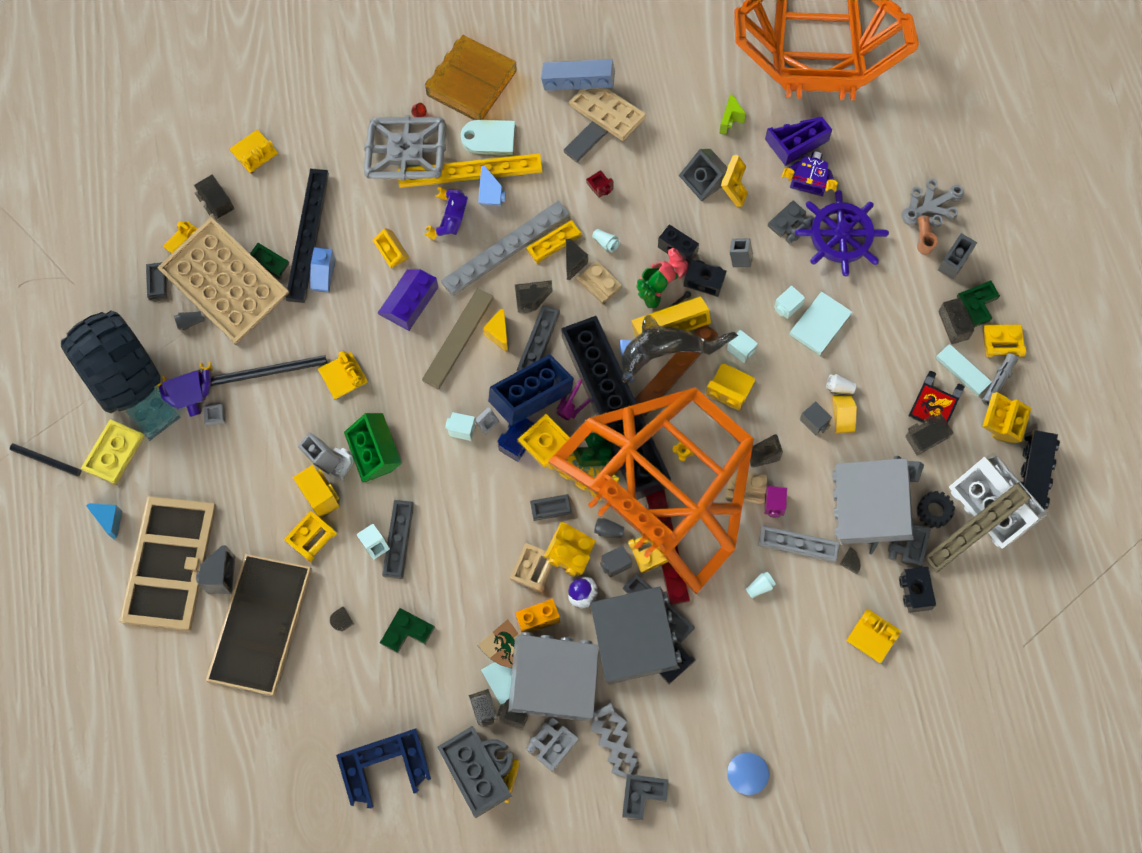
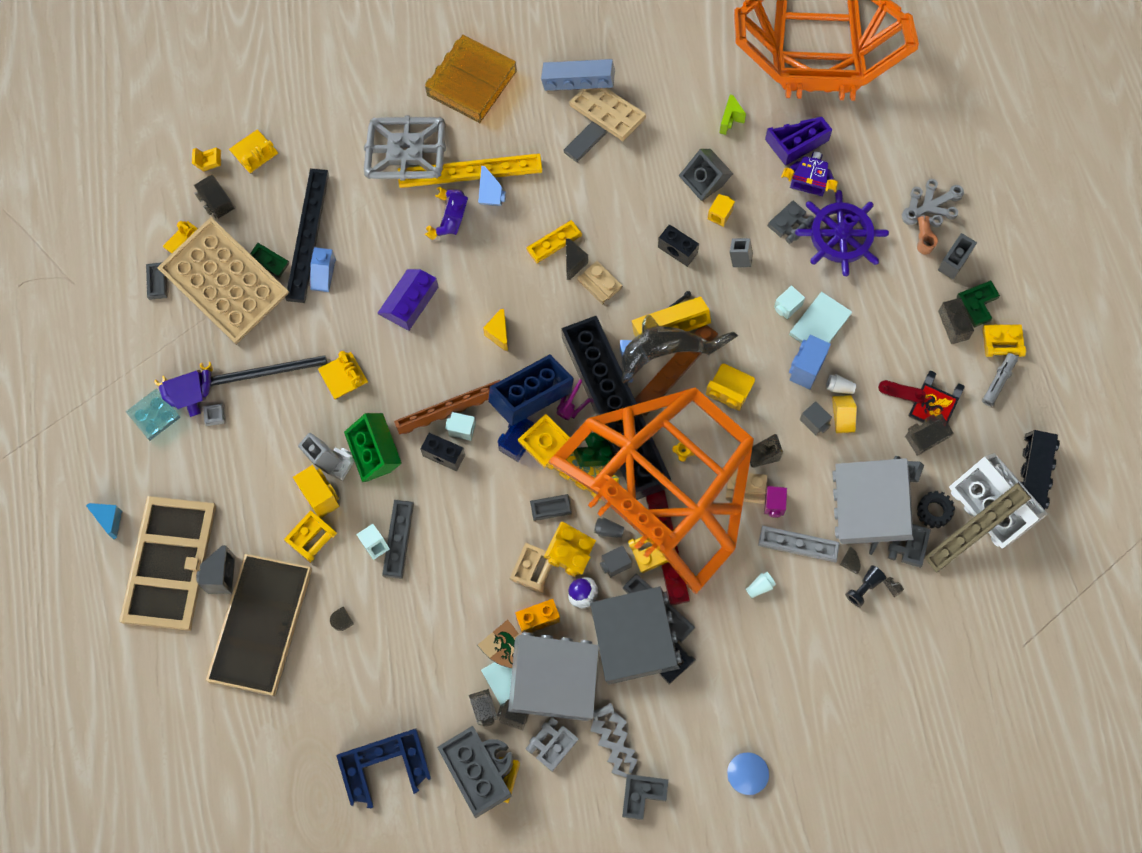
black bar [9,443,82,477] -> none
black wheel [61,310,160,413] -> none
light yellow tile [81,419,145,485] -> none
dark grey cone [174,311,203,330] -> none
yellow slope [372,228,409,268] -> none
dark green plate [380,608,435,653] -> none
clear red hinge [411,103,427,117] -> none
dark tan tile [422,288,494,389] -> none
light grey plate [441,200,570,297] -> none
light aqua tile [461,120,515,156] -> none
light grey tile [475,407,499,434] -> none
clear smoke slope [515,280,552,313] -> none
dark grey tile [517,305,560,372] -> none
dark red bracket [586,170,614,198] -> none
light aqua cone [592,229,620,252] -> none
hair [636,248,689,308] -> none
black brick [683,260,727,297] -> none
yellow plate [721,155,748,207] -> none
light aqua brick [727,330,758,363] -> none
yellow hinge [846,608,901,664] -> none
black brick [899,567,936,613] -> none
light aqua tile [936,344,992,396] -> none
yellow brick [982,392,1032,443] -> none
none -> yellow bracket [192,147,221,171]
none -> dark orange plate [394,379,501,435]
none -> black brick [420,432,465,471]
none -> yellow brick [707,194,735,227]
none -> medium blue brick [789,335,831,390]
none -> black piece [845,565,886,608]
none -> dark red piece [878,380,926,403]
none -> clear smoke tile [883,577,904,597]

